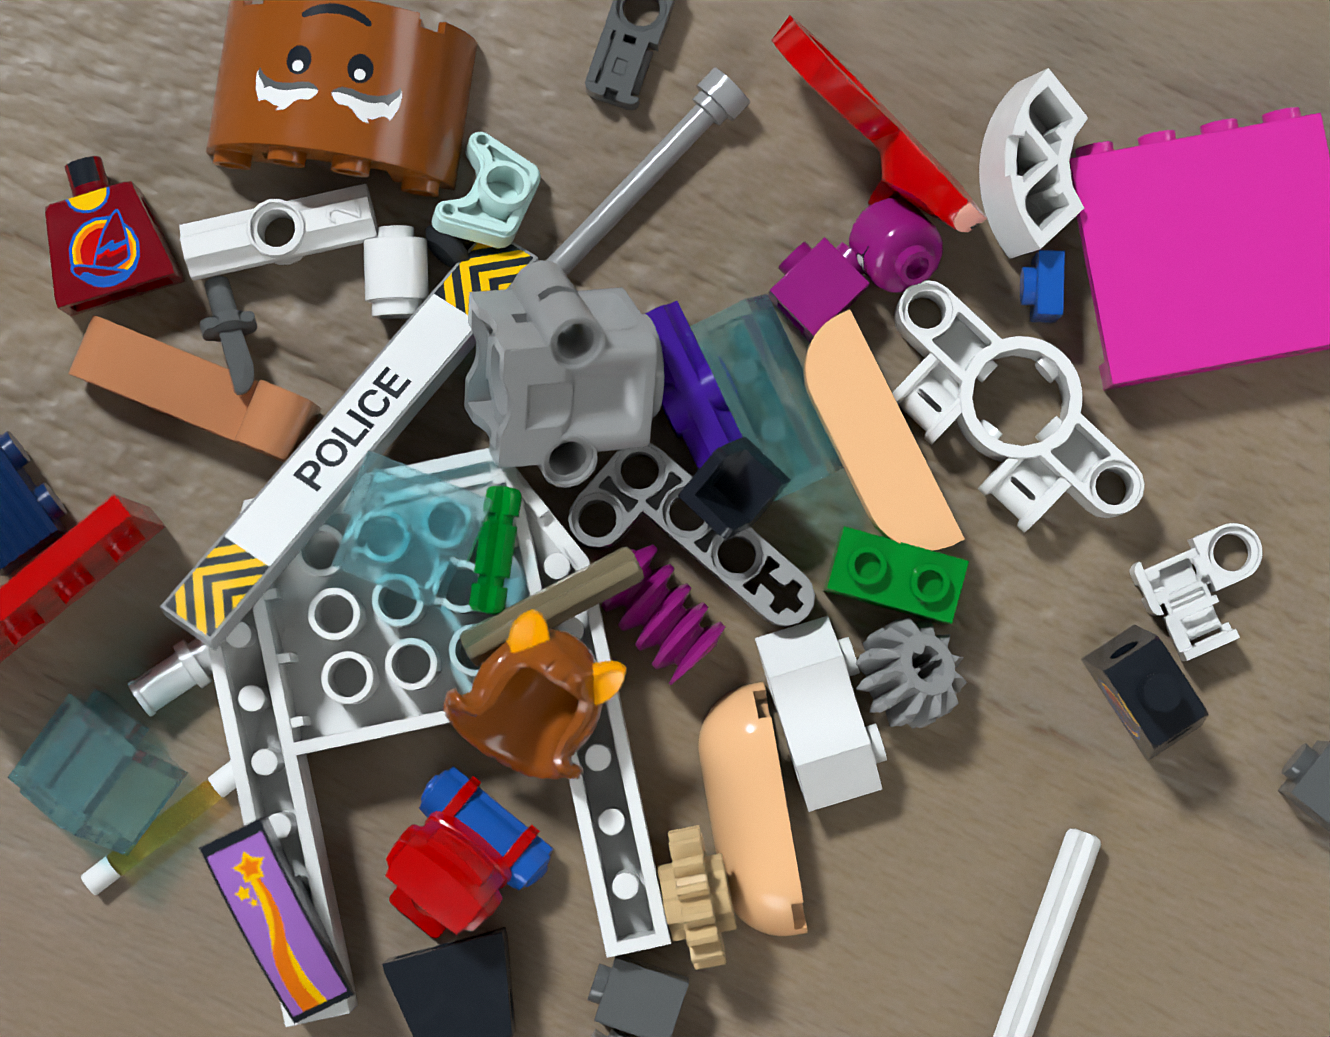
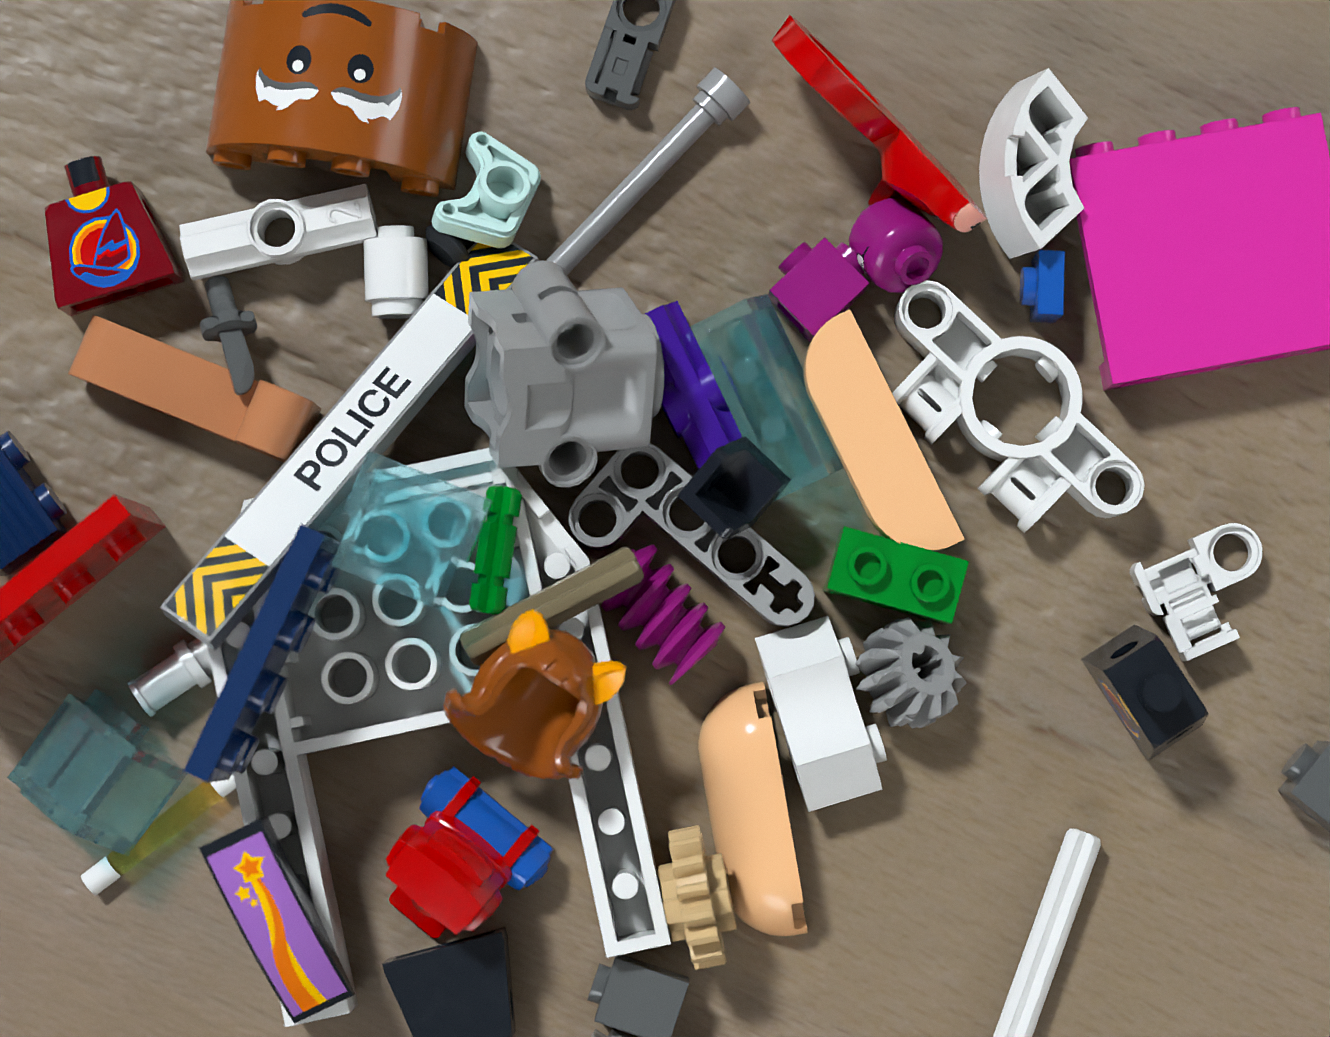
none -> dark blue plate [183,524,344,783]

